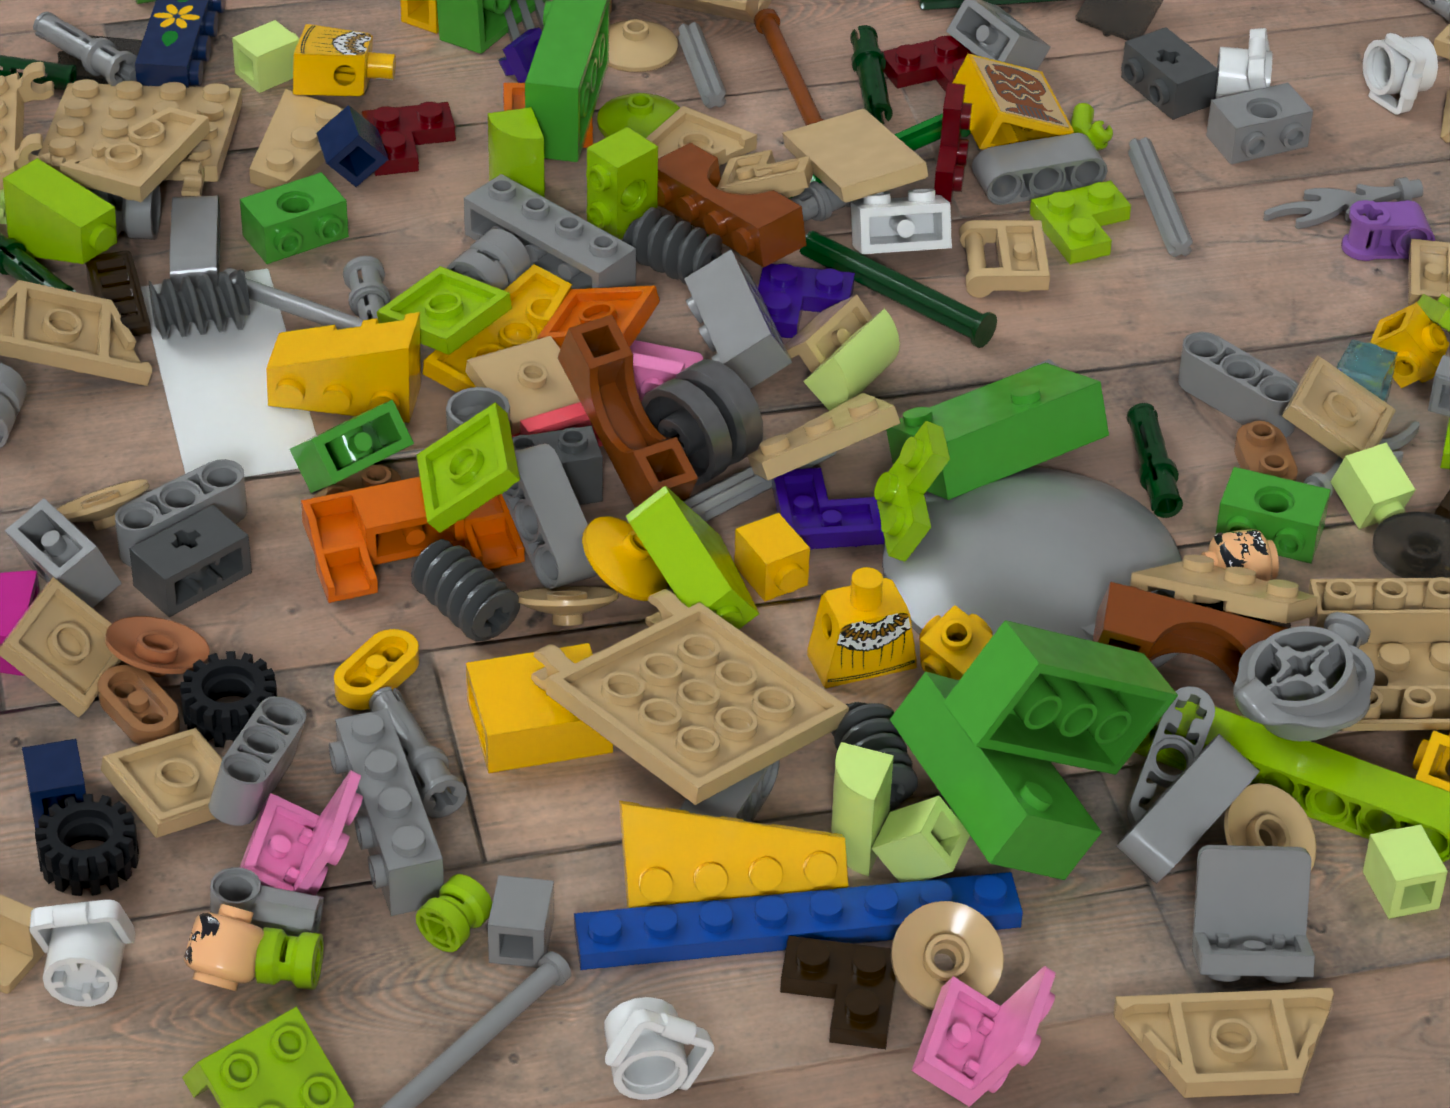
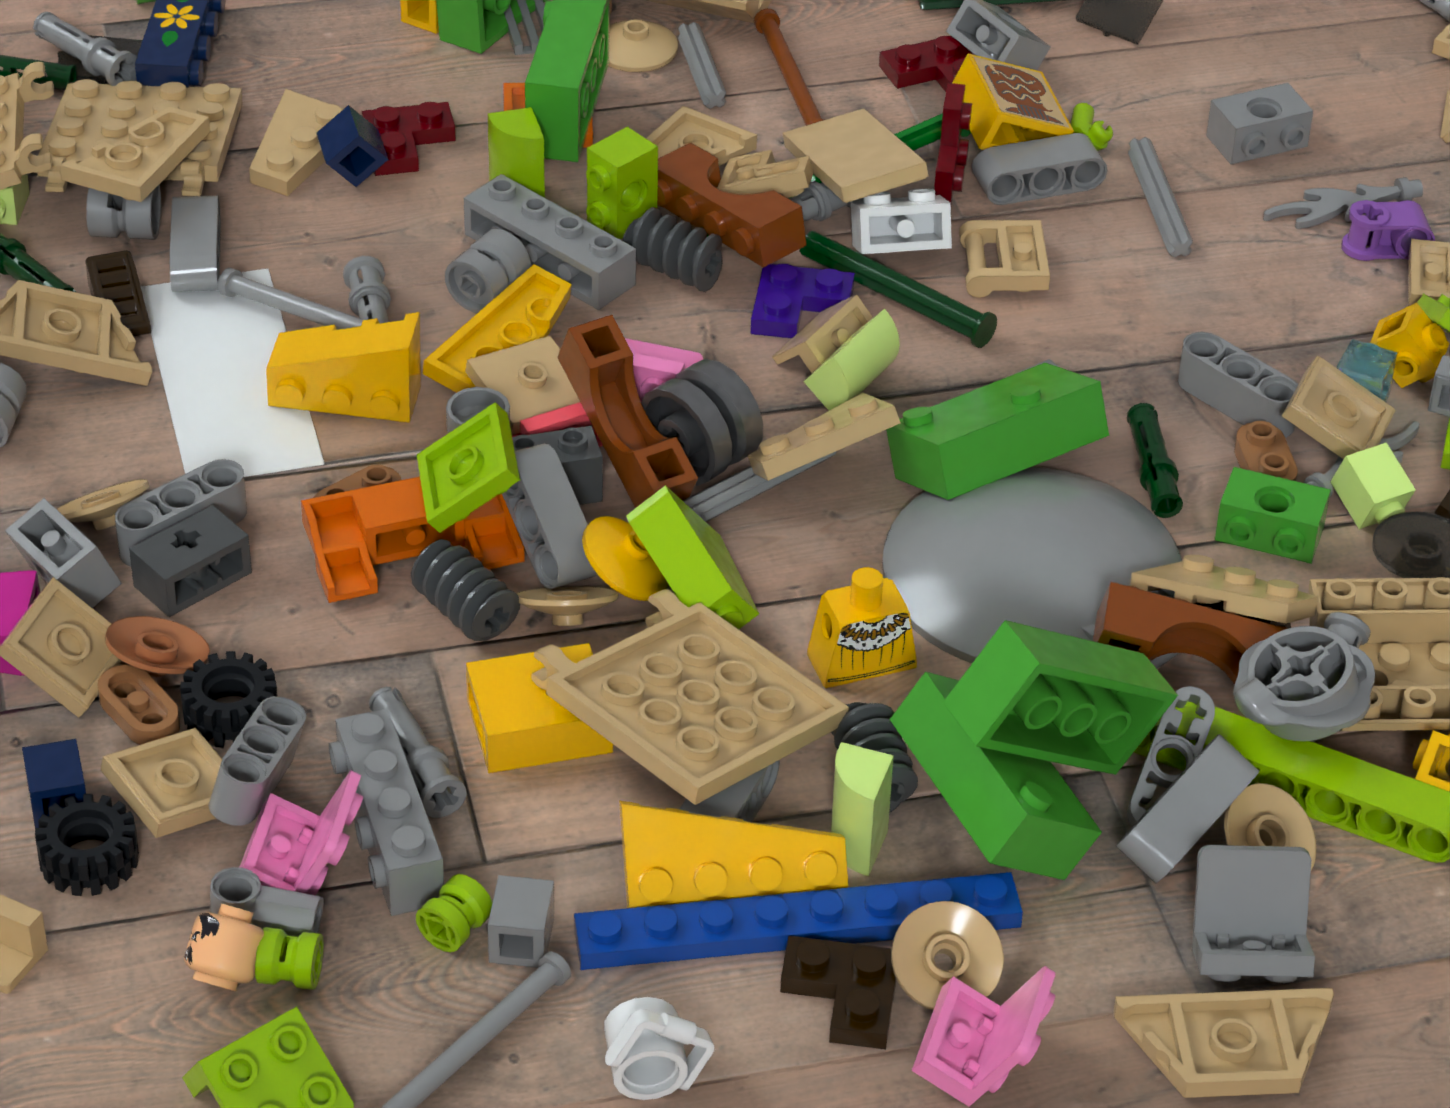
lime slope [3,158,117,264] -> none
white piece [29,899,135,1007] -> none
dark grey piece [149,269,250,340] -> none
yellowish green brick [232,20,299,93] -> none
bright green brick [240,172,349,264] -> none
bright green brick [289,399,414,493] -> none
yellow torso [293,24,396,96] -> none
yellow plate [334,629,419,710] -> none
lime plate [377,266,512,355] -> none
dark purple tile [498,27,542,83] -> none
orange plate [537,286,660,349] -> none
lime dish [597,93,680,138] -> none
light grey brick [684,249,793,389] -> none
yellow brick [734,513,810,602] -> none
dark purple plate [772,468,885,550] -> none
dark green pin [850,25,893,124] -> none
yellowish green brick [871,796,970,882] -> none
lime plate [874,421,950,561] -> none
yellow brick [919,605,993,680] -> none
lime plate [1030,180,1131,265] -> none
dark grey brick [1121,27,1219,120] -> none
light nougat head [1201,529,1279,581] -> none
white piece [1215,28,1273,99] -> none
white piece [1363,33,1438,115] -> none
yellowish green brick [1363,824,1448,919] -> none

